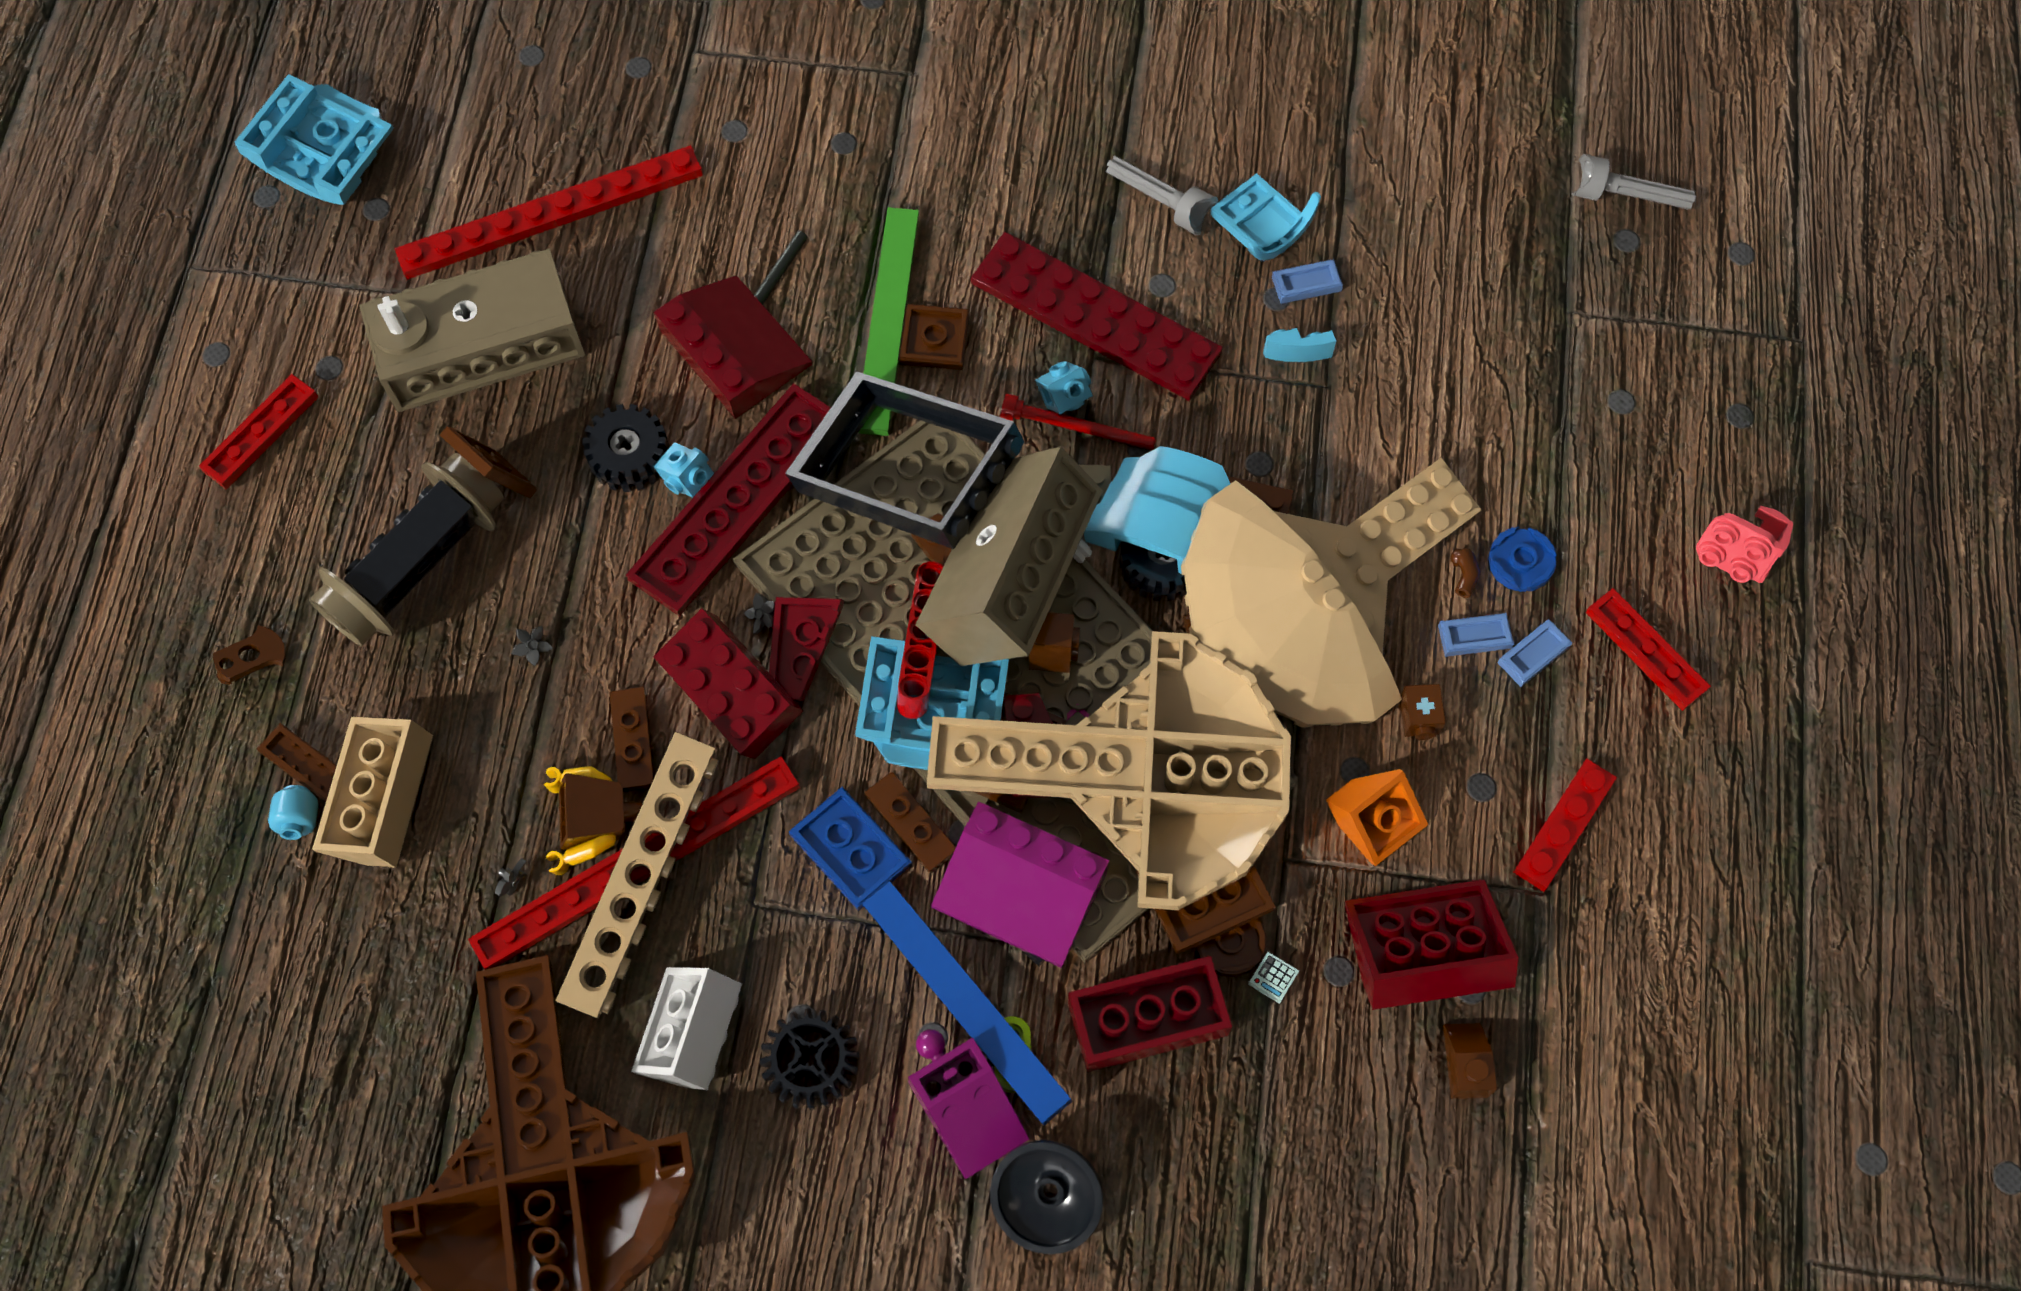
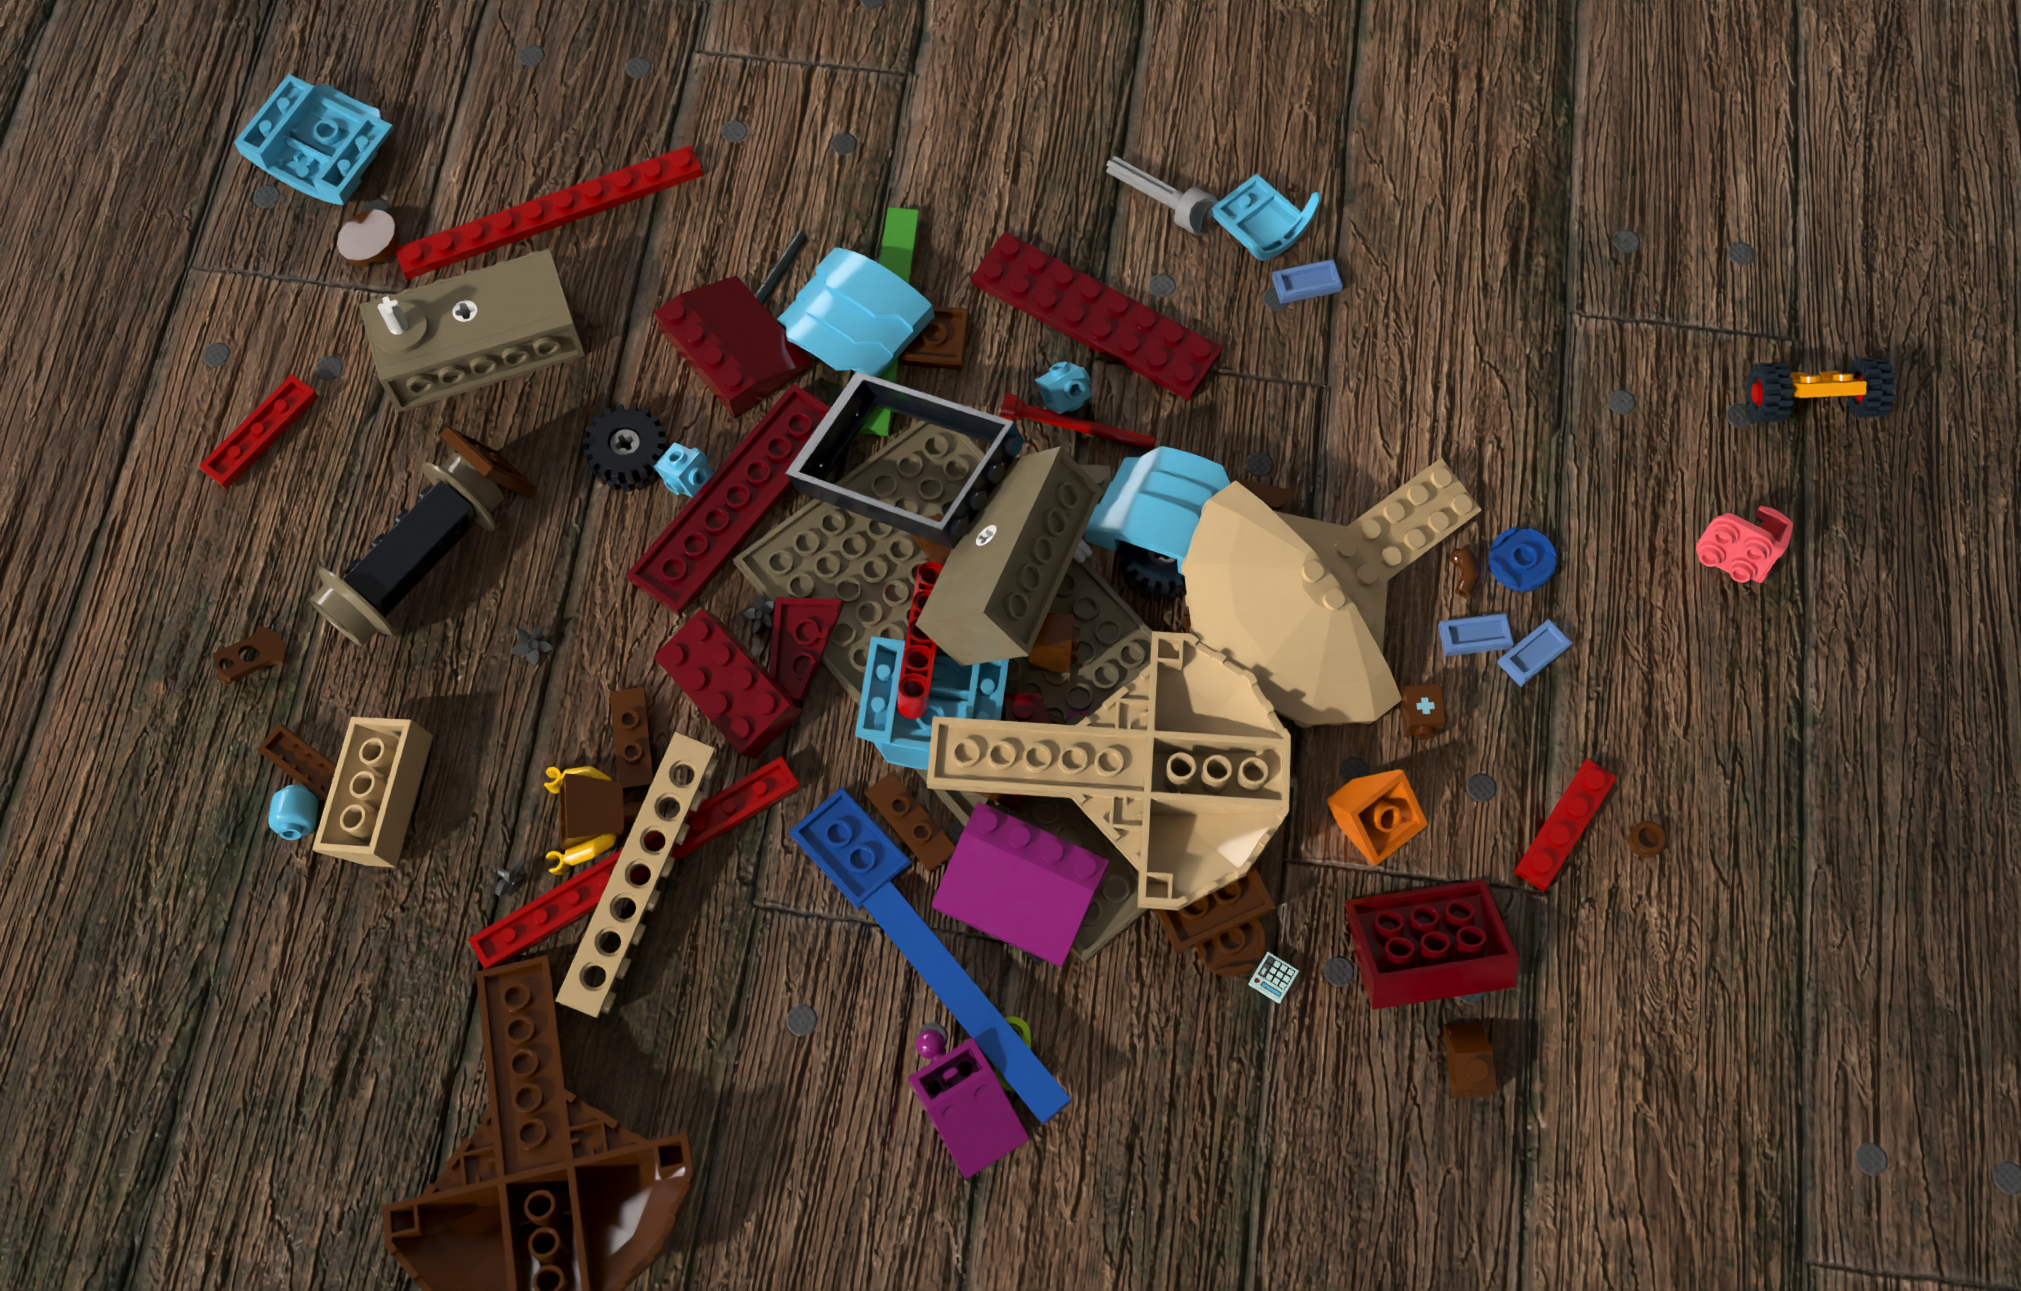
white slope [631,967,742,1090] -> none
black gear [759,1008,860,1110] -> none
black dish [990,1140,1104,1254] -> none
dark red brick [1068,956,1232,1073] -> none
medium azure slope [1263,328,1336,362] -> none
light grey piece [1572,154,1696,210] -> none
red plate [1585,588,1711,711] -> none
none -> tile [337,209,400,267]
none -> medium azure slope [776,248,935,378]
none -> reddish brown tile [1628,821,1667,858]
none -> black plate [1746,357,1896,423]

